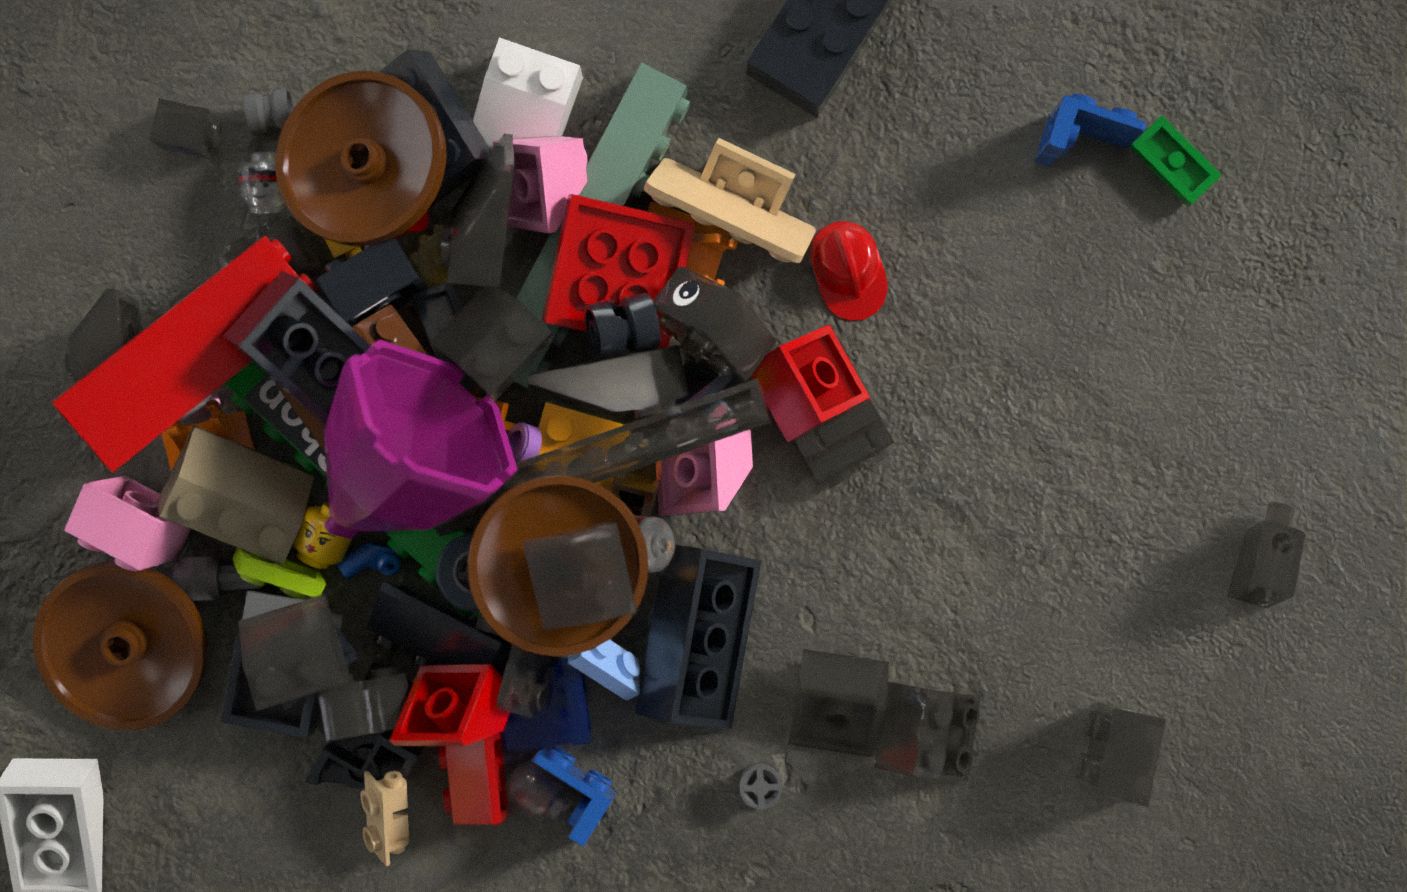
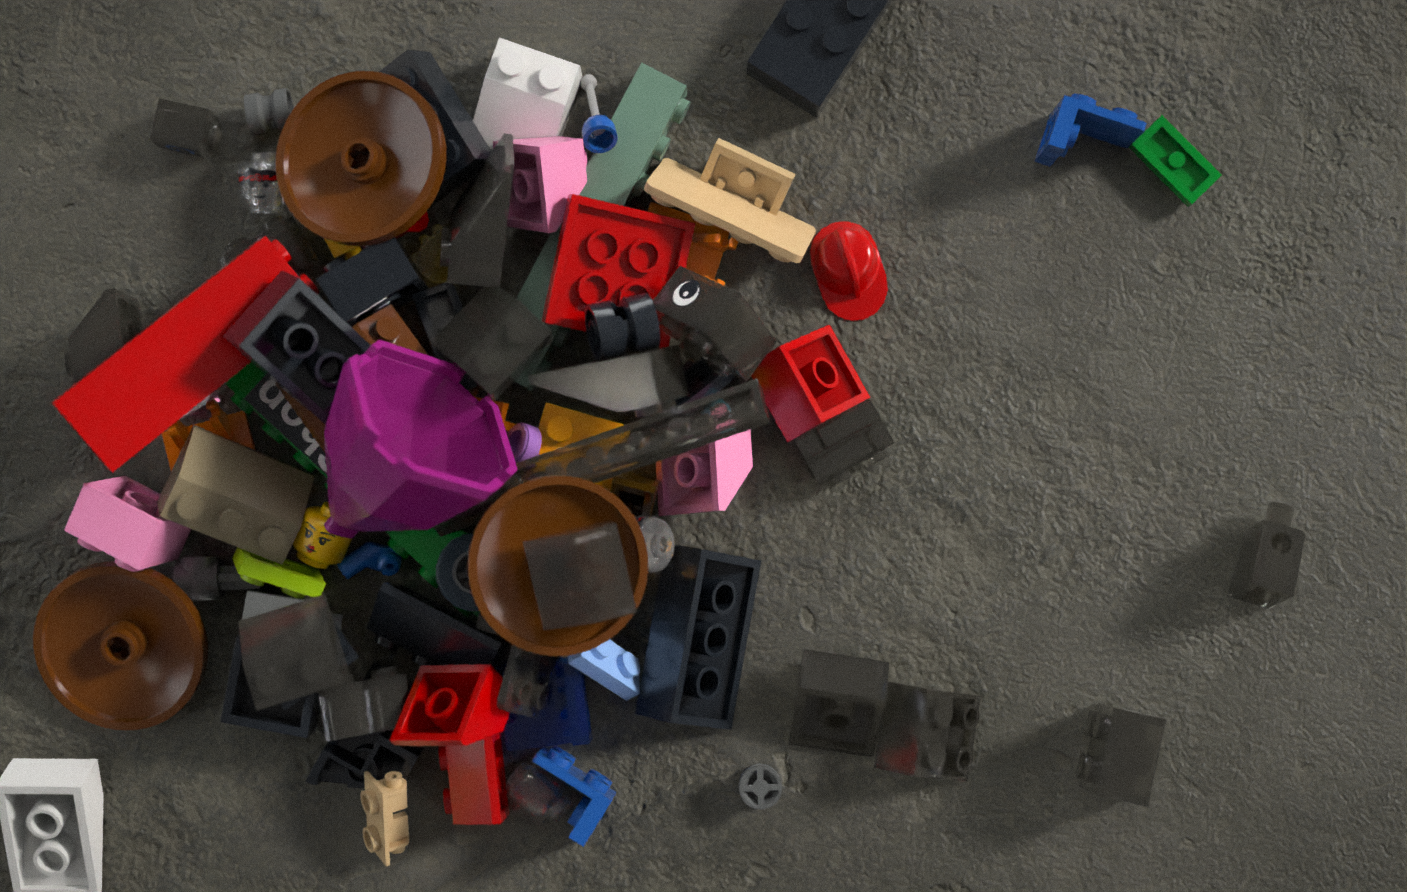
none -> blue hinge [580,74,618,153]

